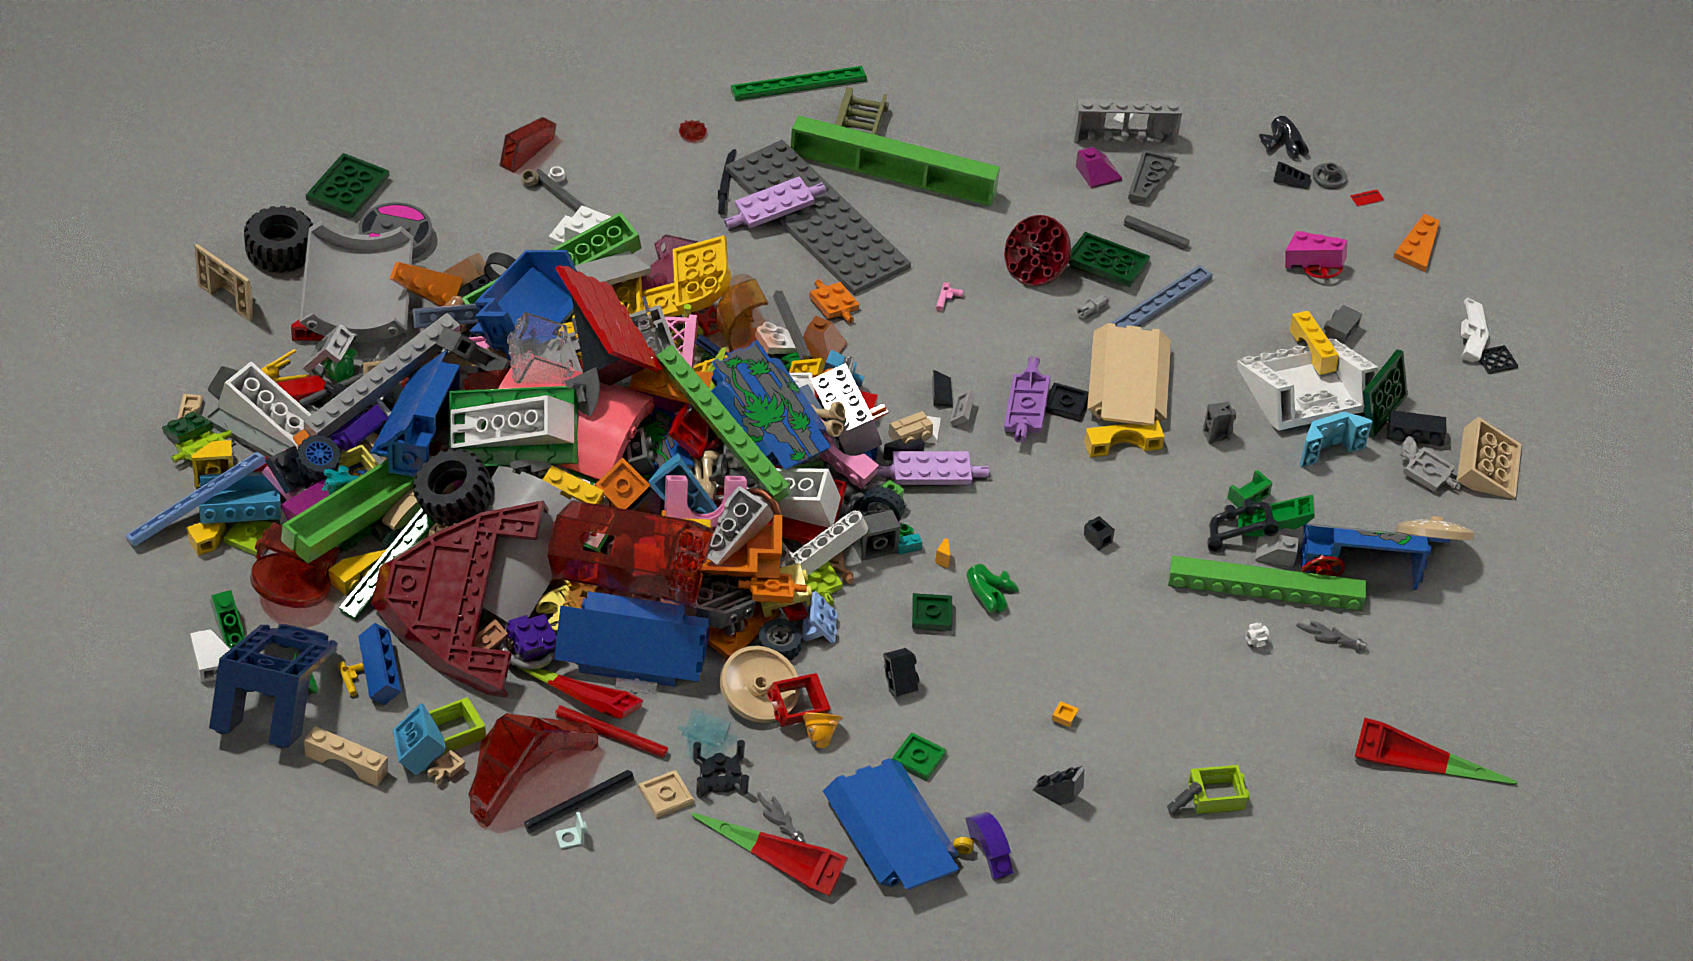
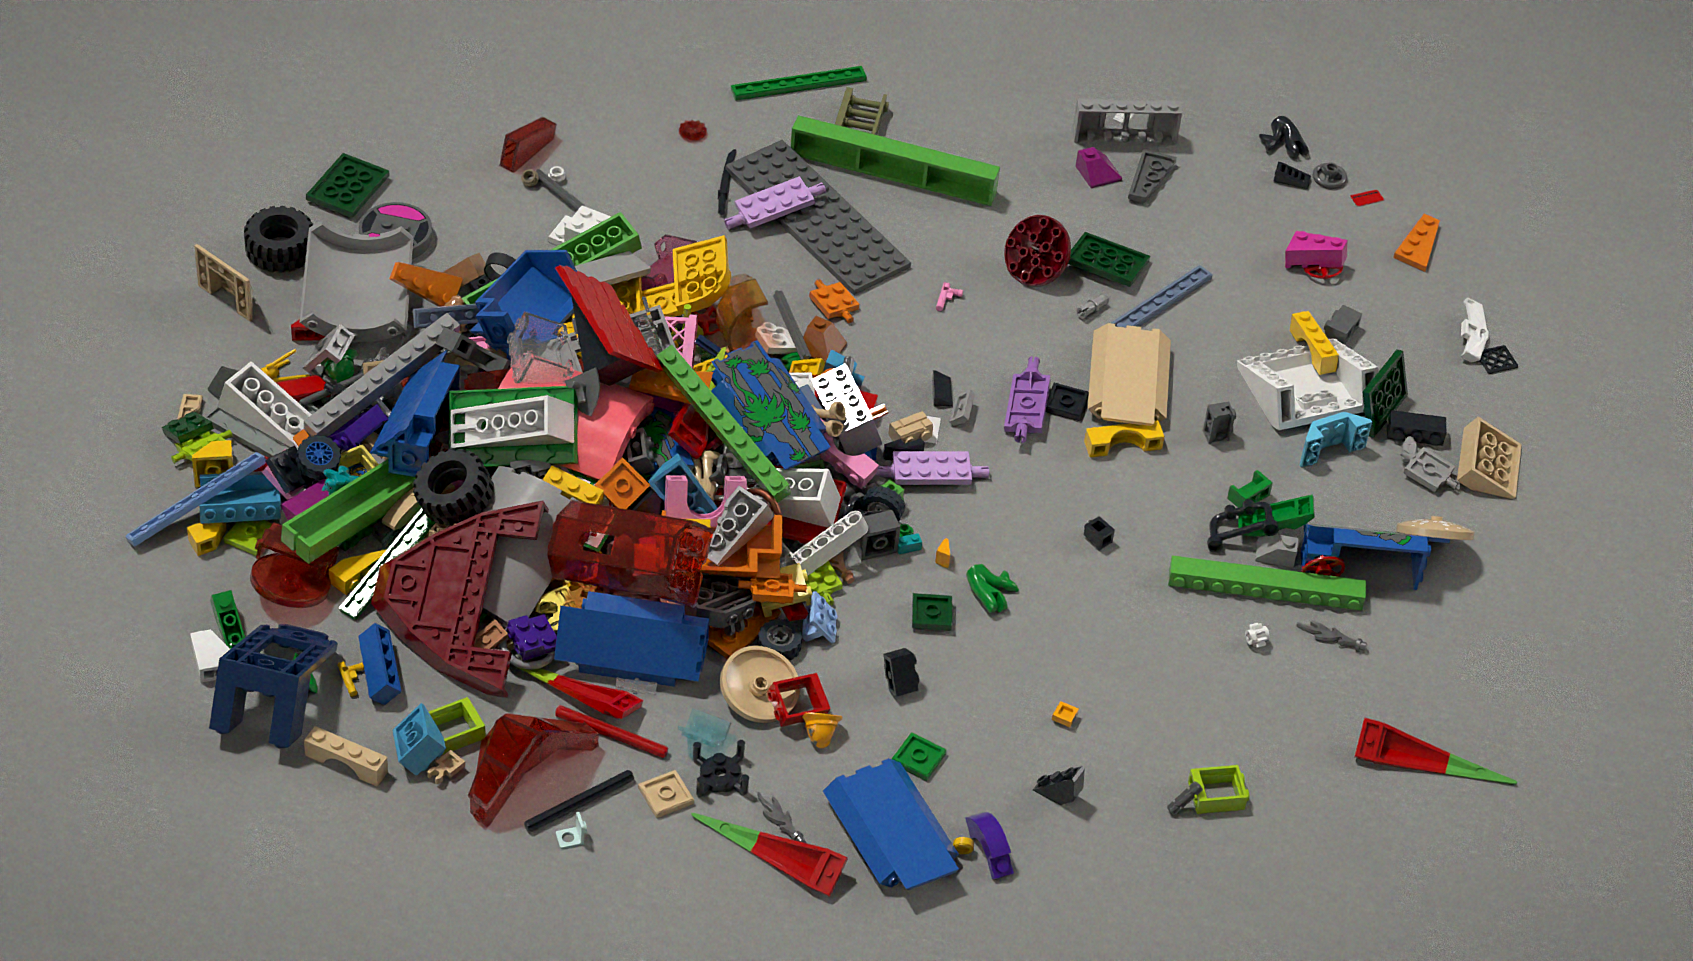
dark grey axle [1124,215,1190,249] -> none

